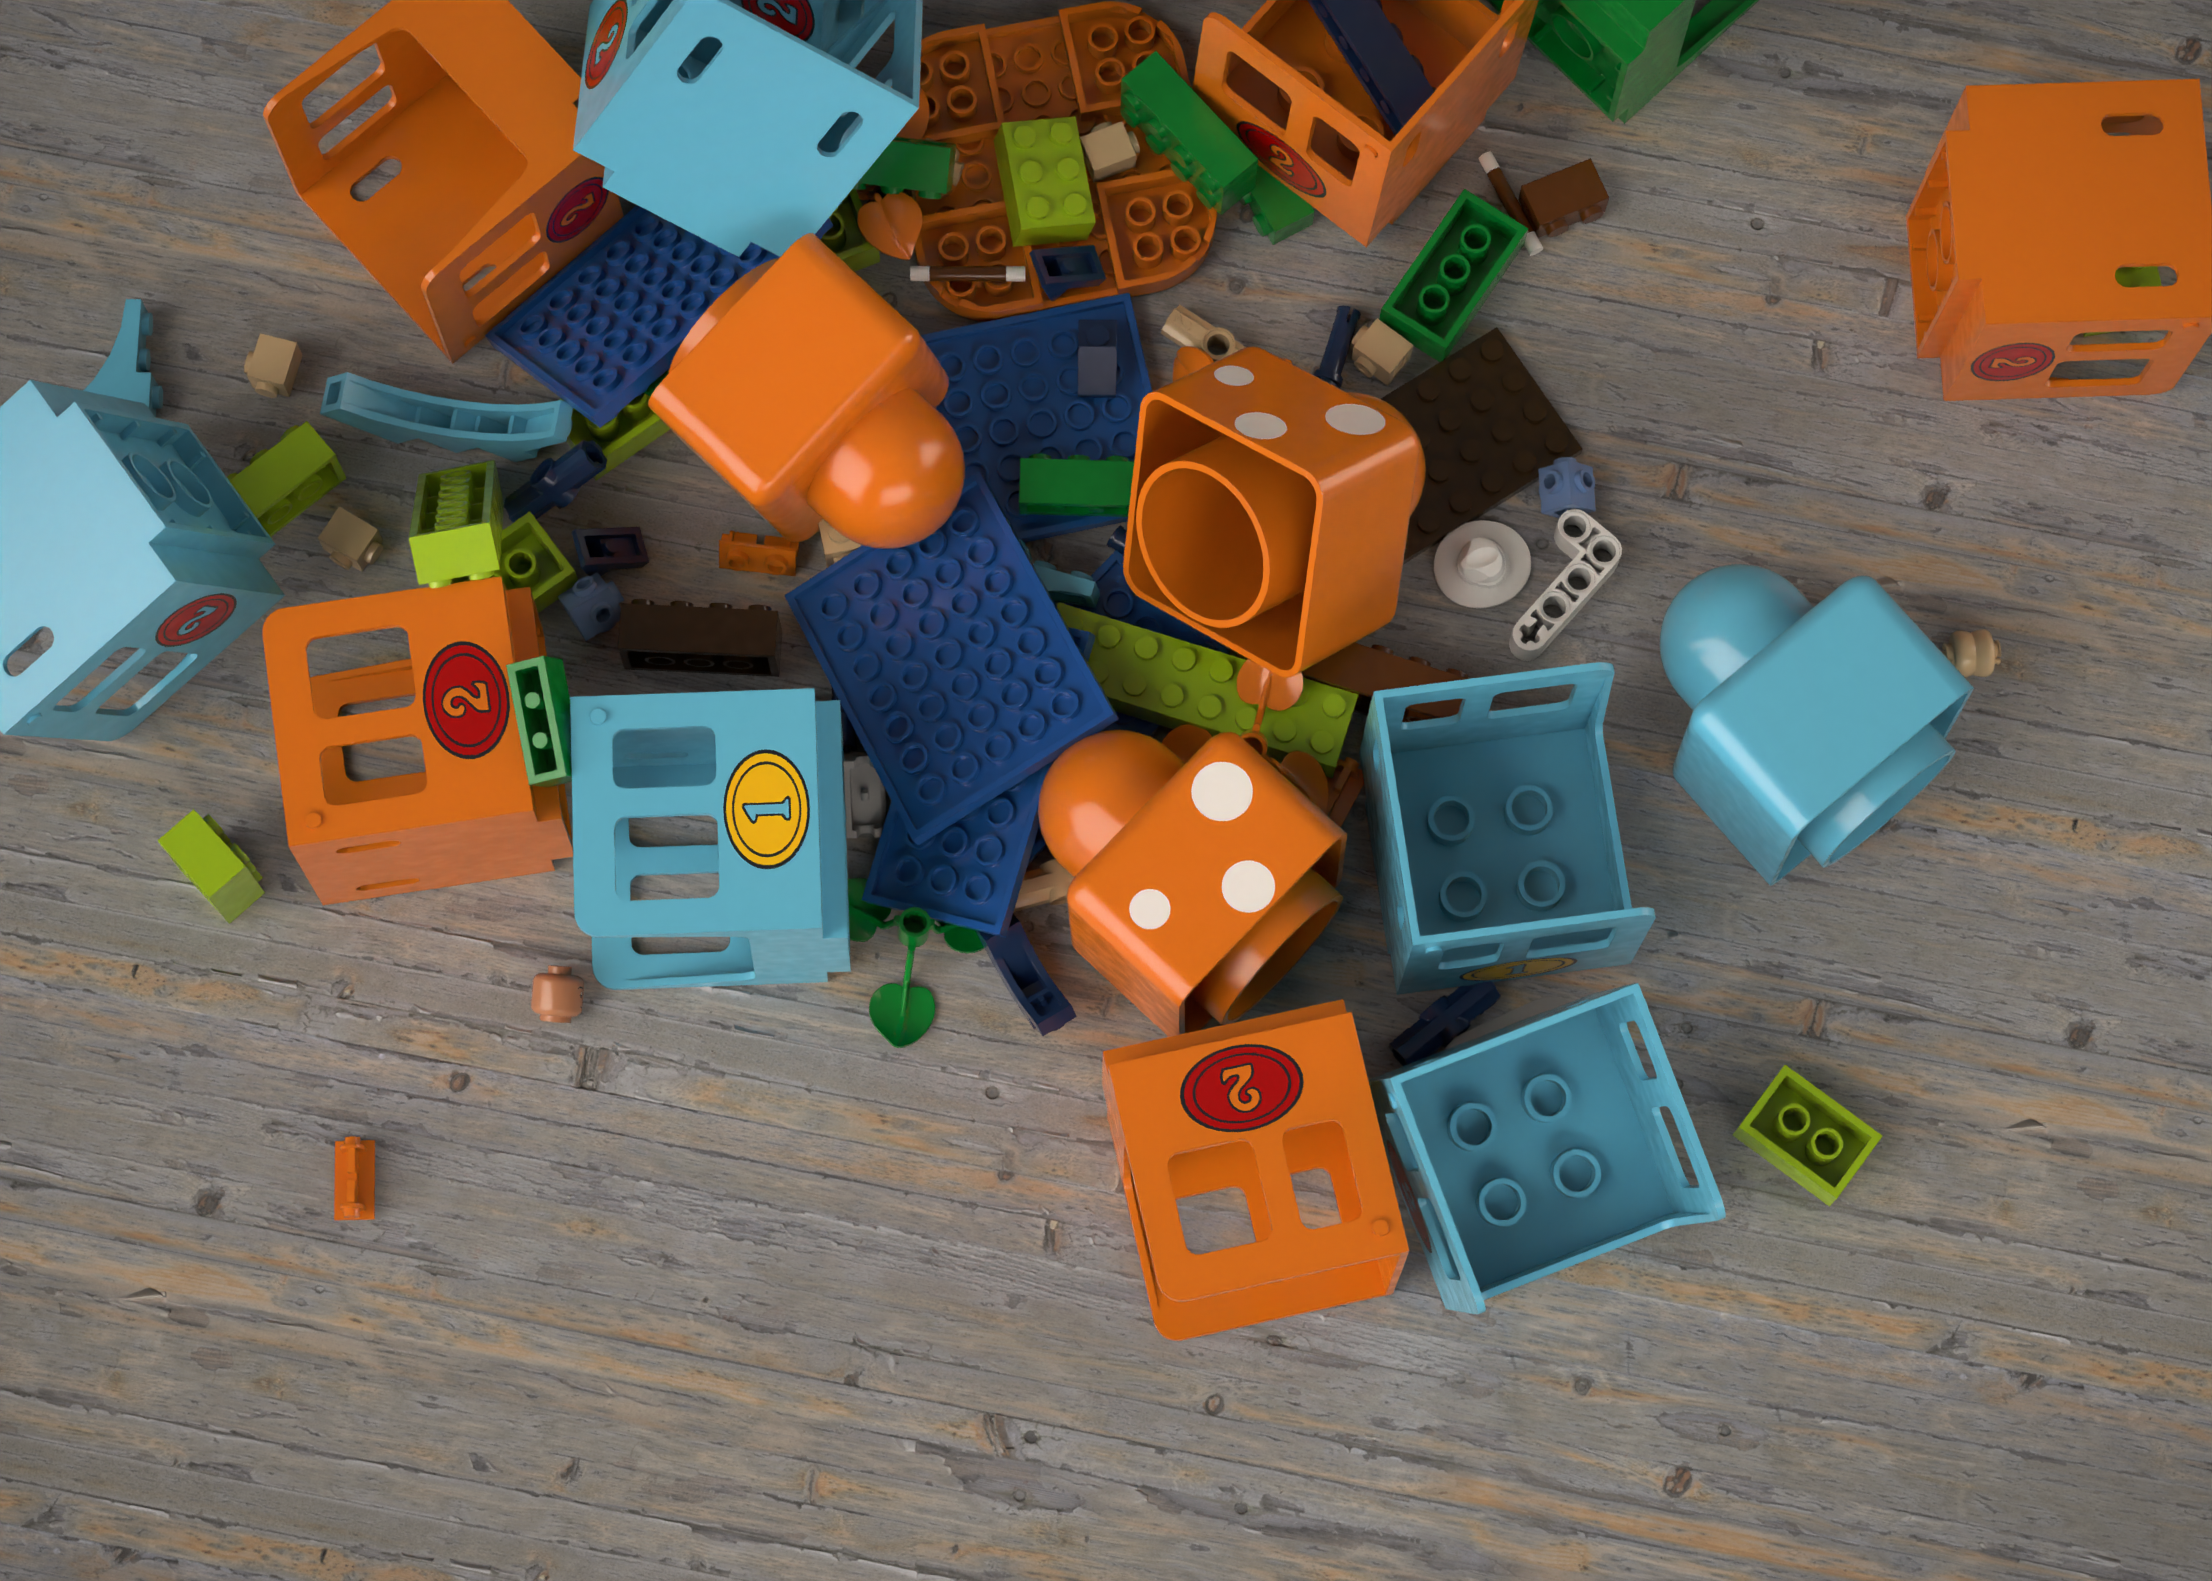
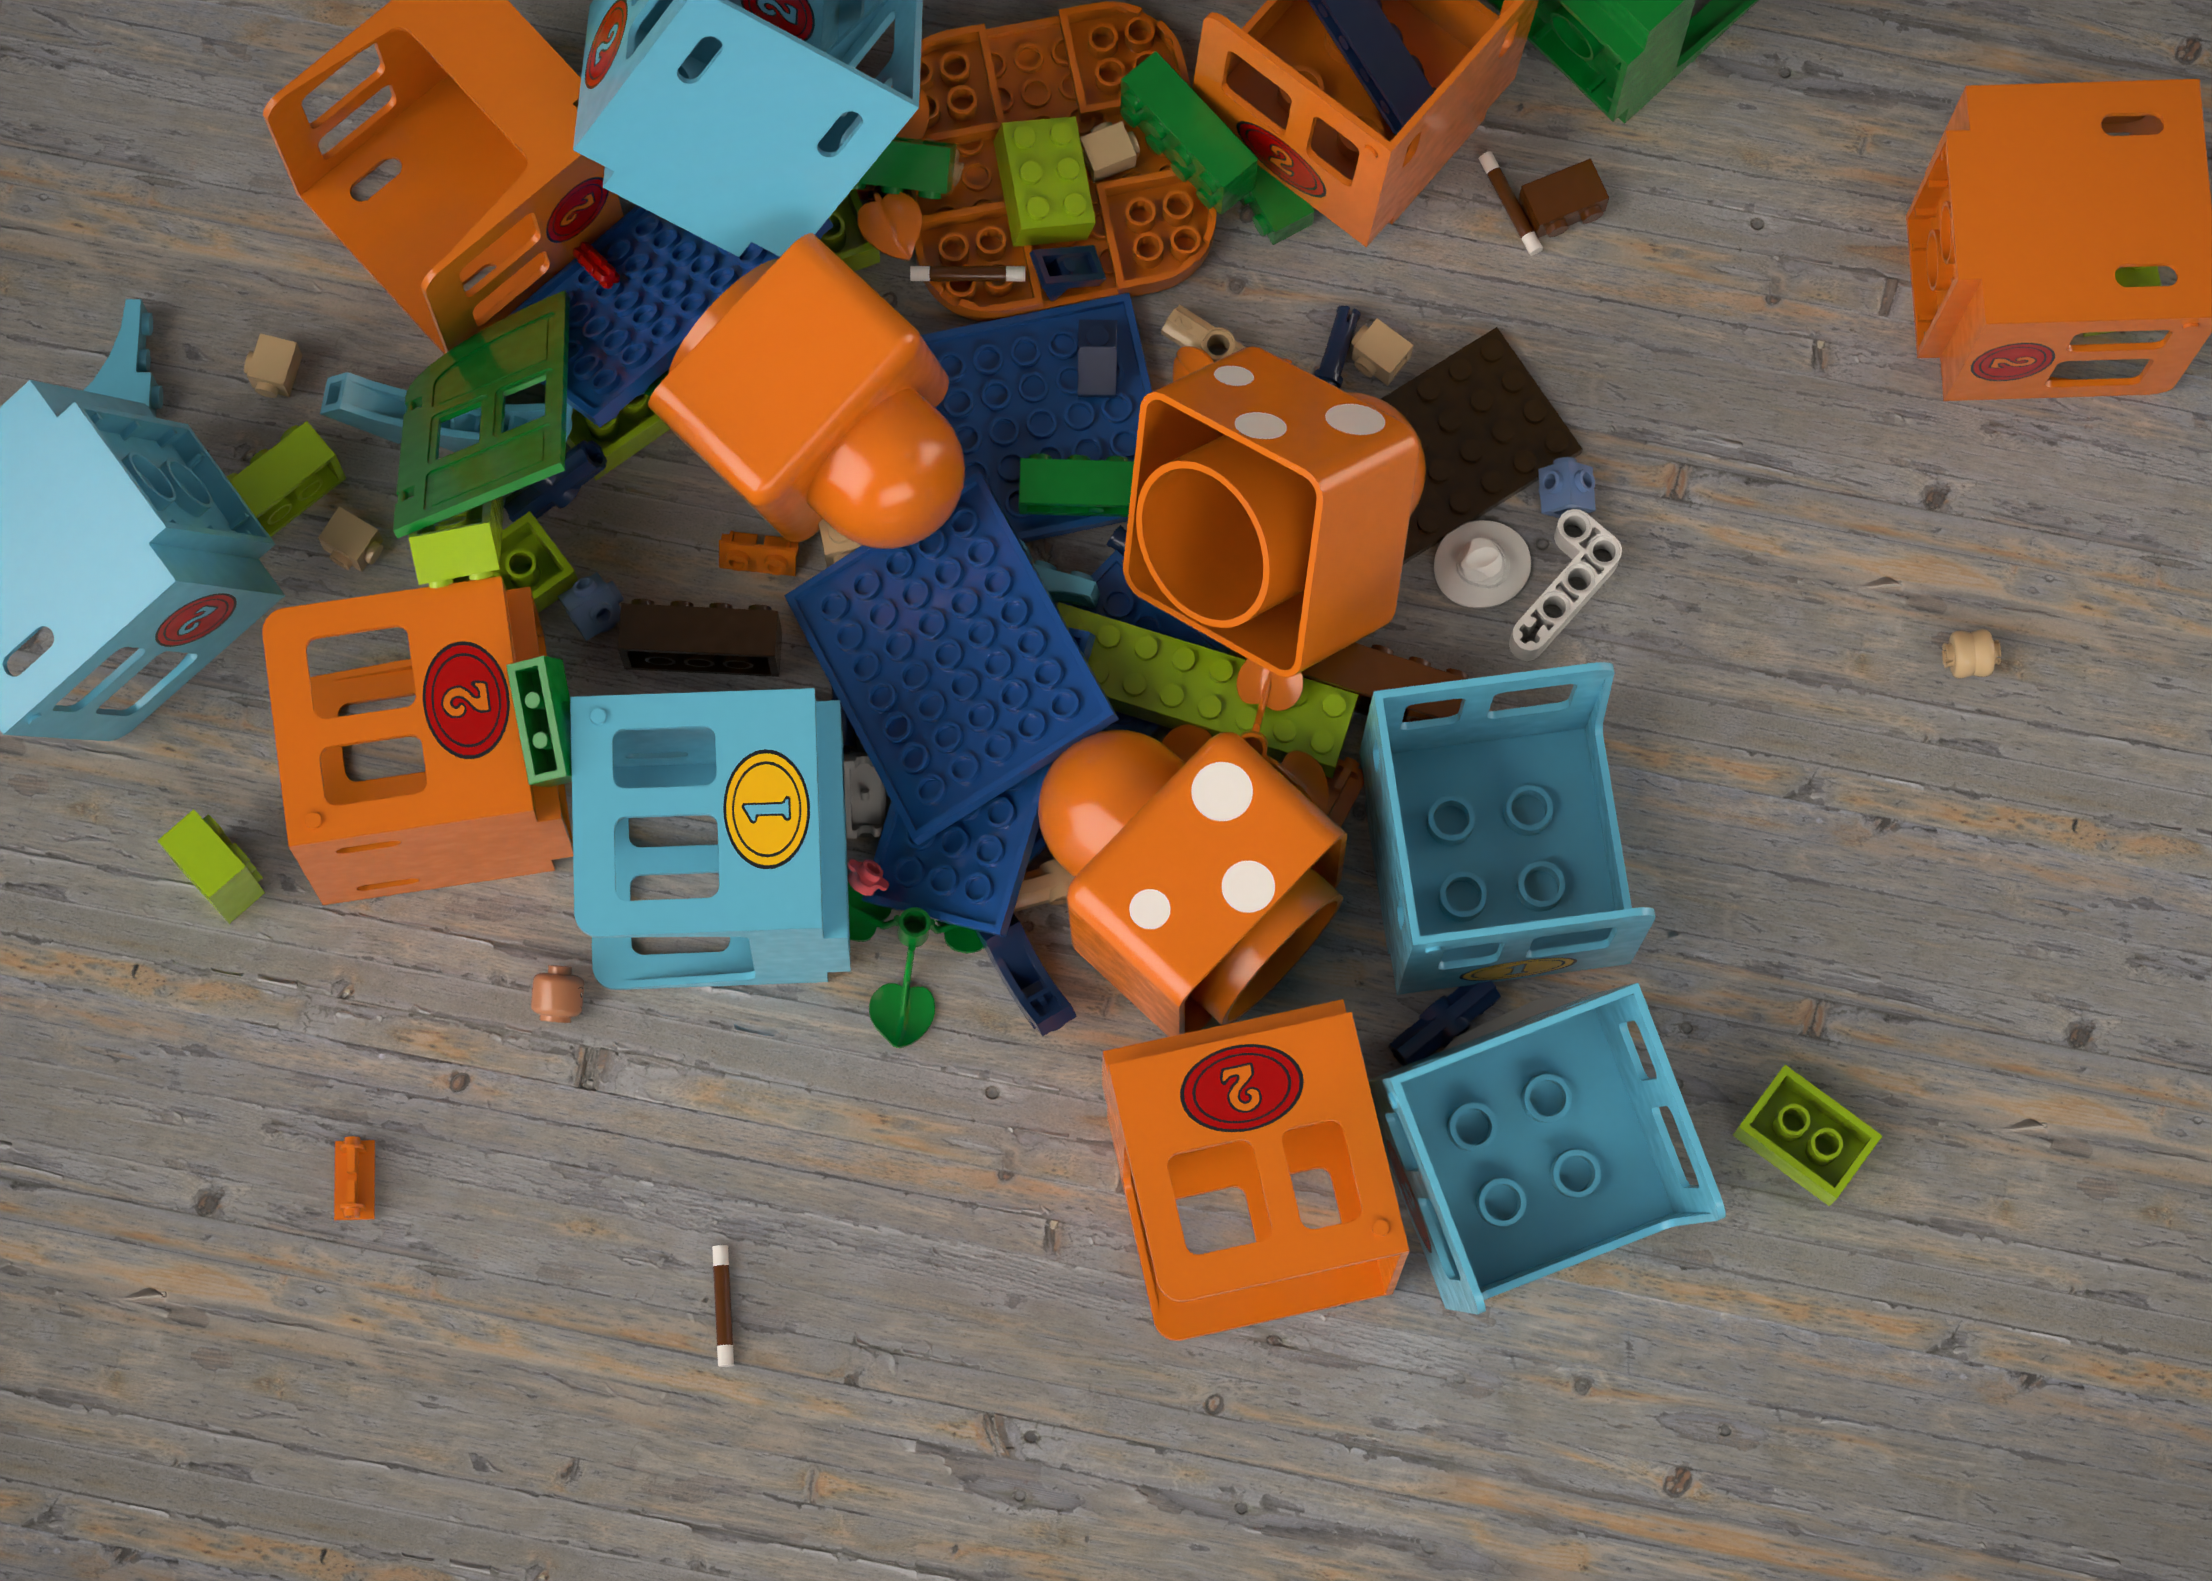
dark blue slope [572,527,649,576] -> none
green brick [1379,189,1528,362] -> none
medium azure piece [1660,564,1974,886] -> none
none -> green door [393,290,570,539]
none -> red axle [573,241,620,289]
none -> reddish brown bar [712,1245,734,1367]
none -> coral plate [847,859,889,896]

